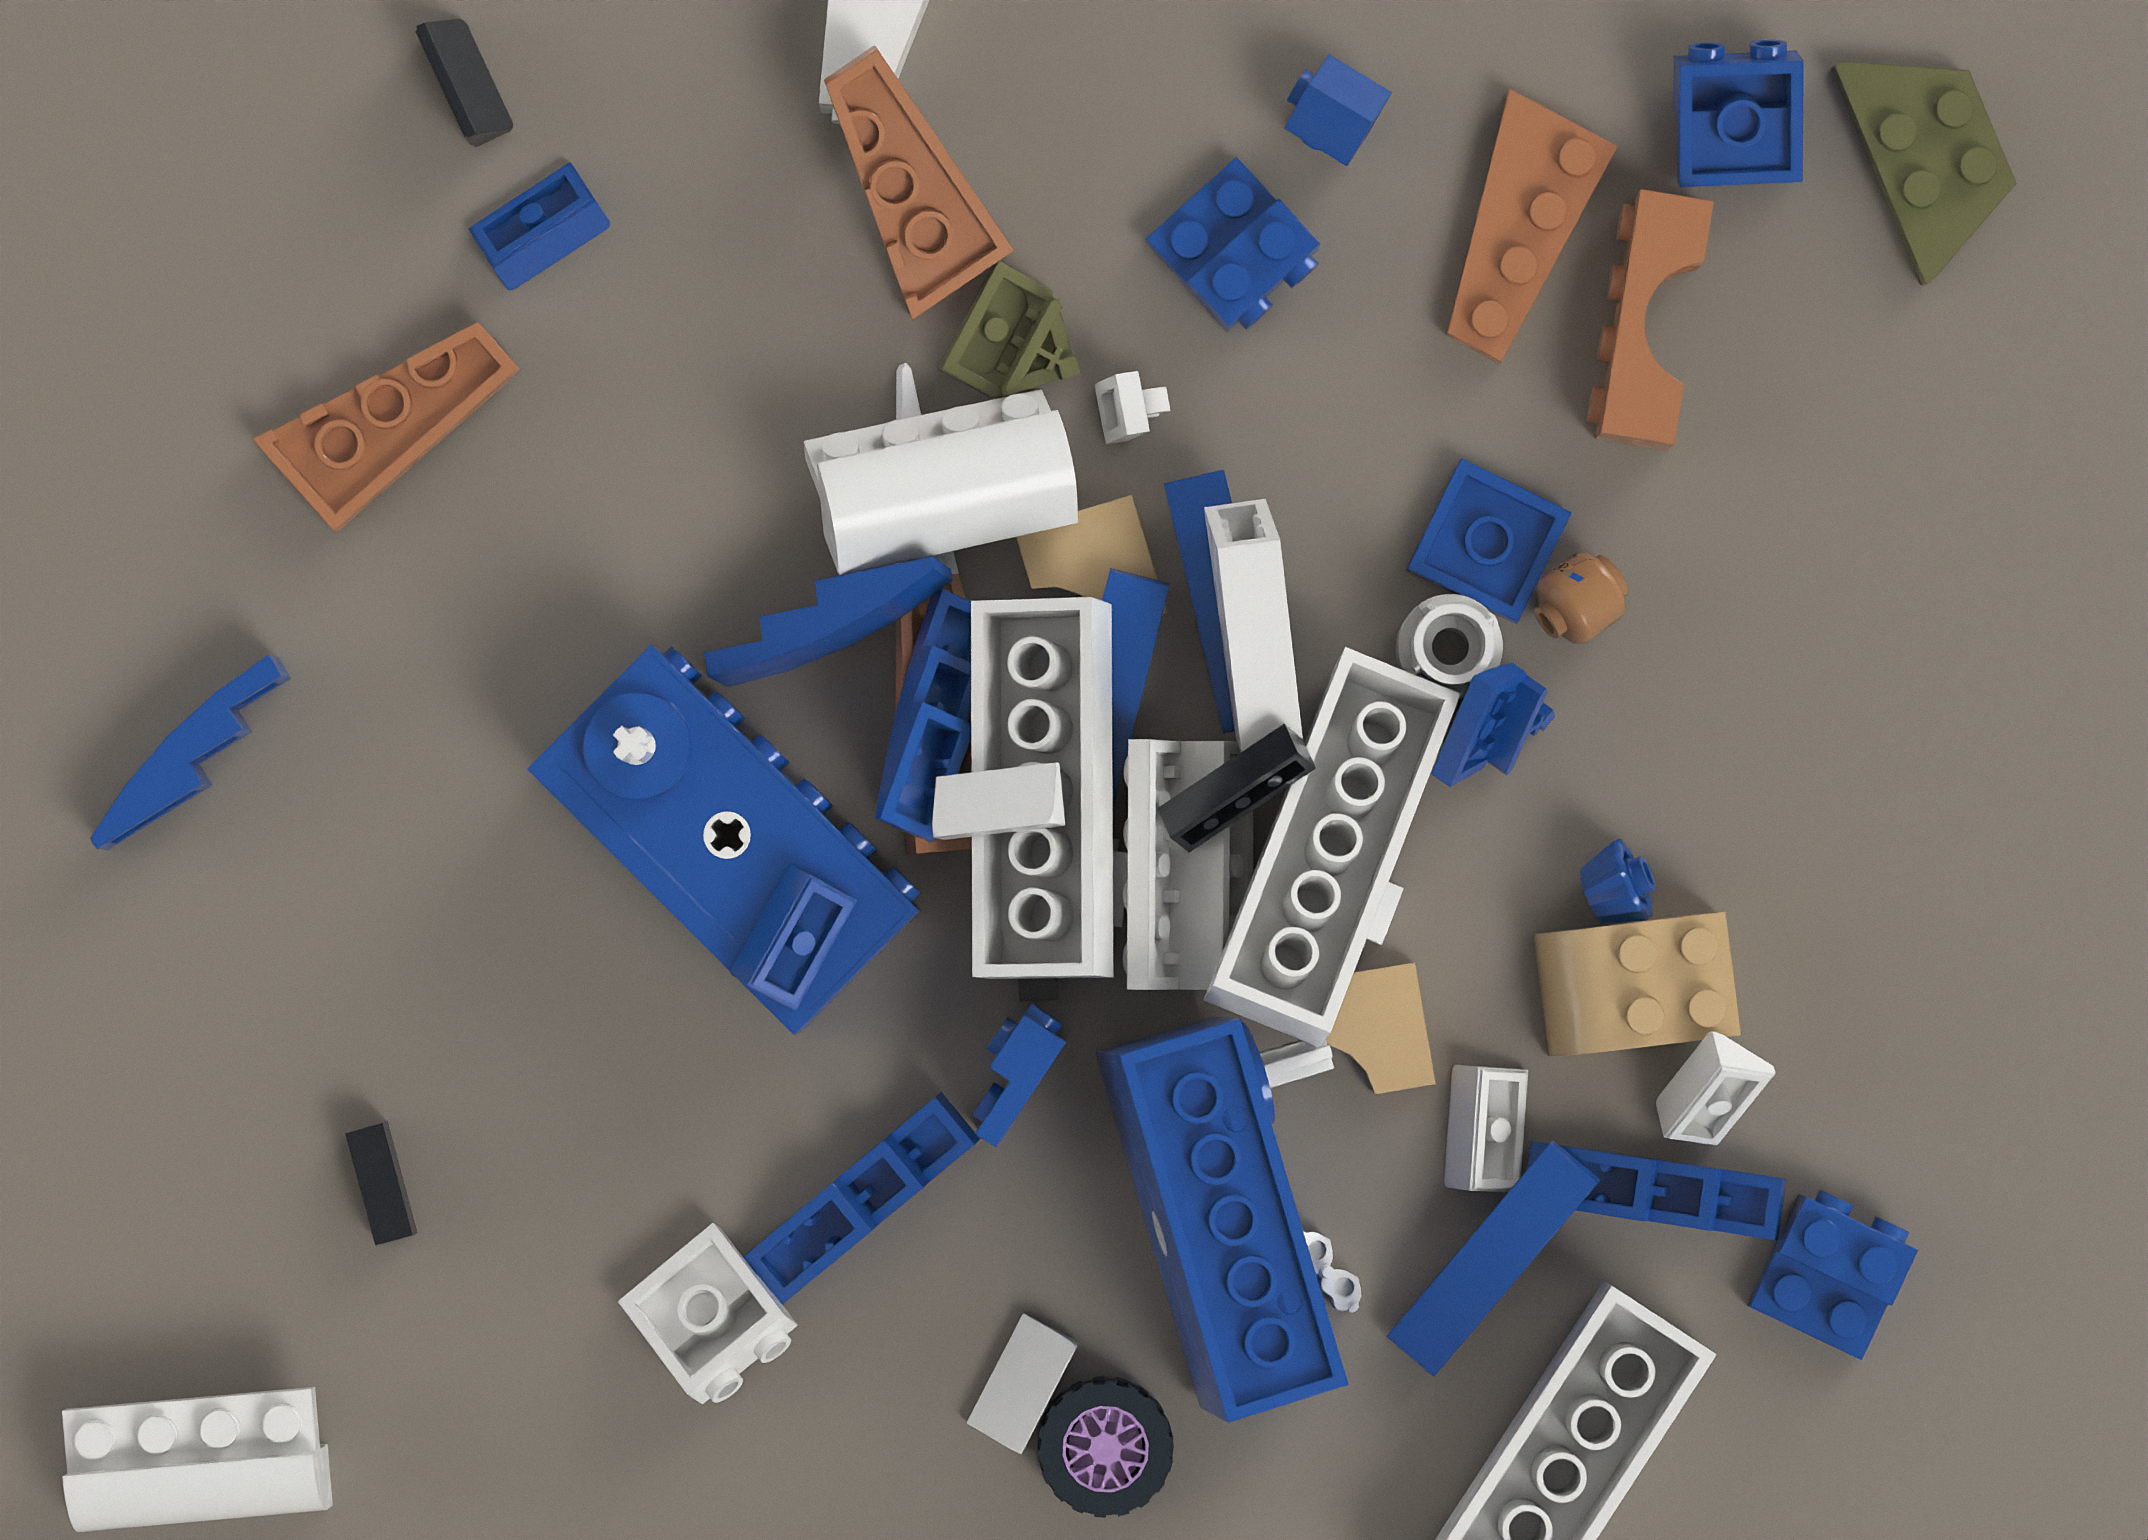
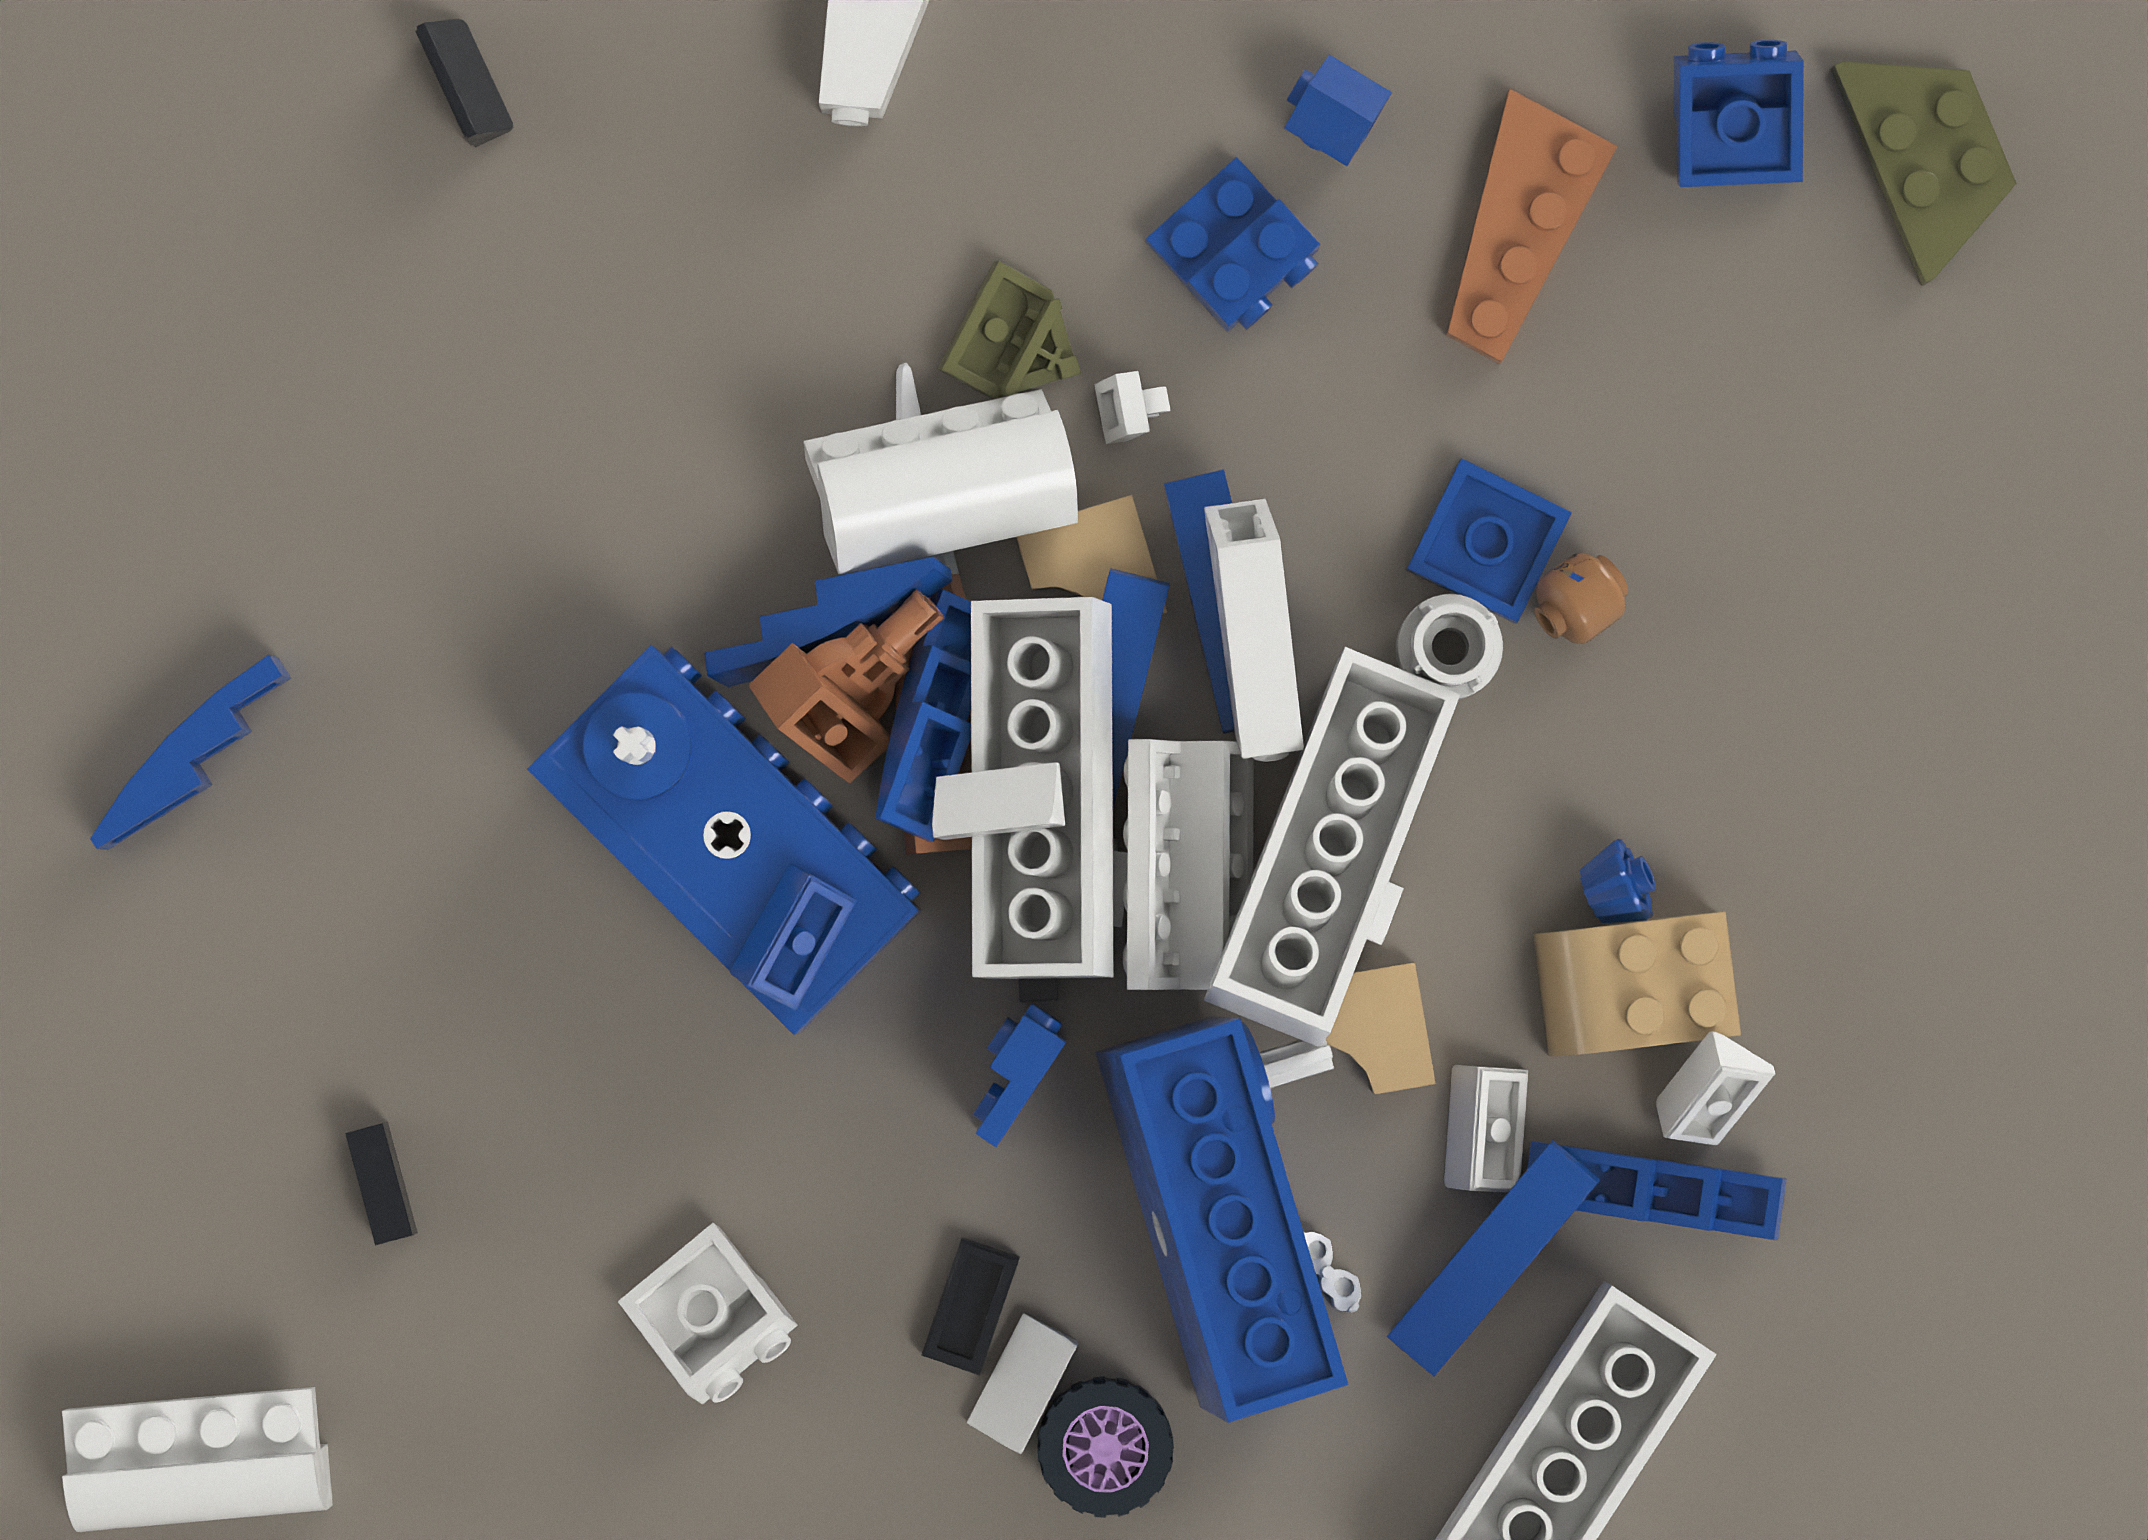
nougat wing [252,322,521,533] -> none
blue slope [468,162,610,290] -> none
blue slope [743,1092,980,1305] -> none
nougat wing [824,45,1014,320] -> none
black piece [1157,724,1316,852] -> none
blue slope [1431,663,1555,787] -> none
nougat arch [1587,189,1714,450] -> none
blue plate [1747,1190,1918,1360] -> none
none -> nougat brick [748,589,944,784]
none -> black tile [921,1237,1020,1375]

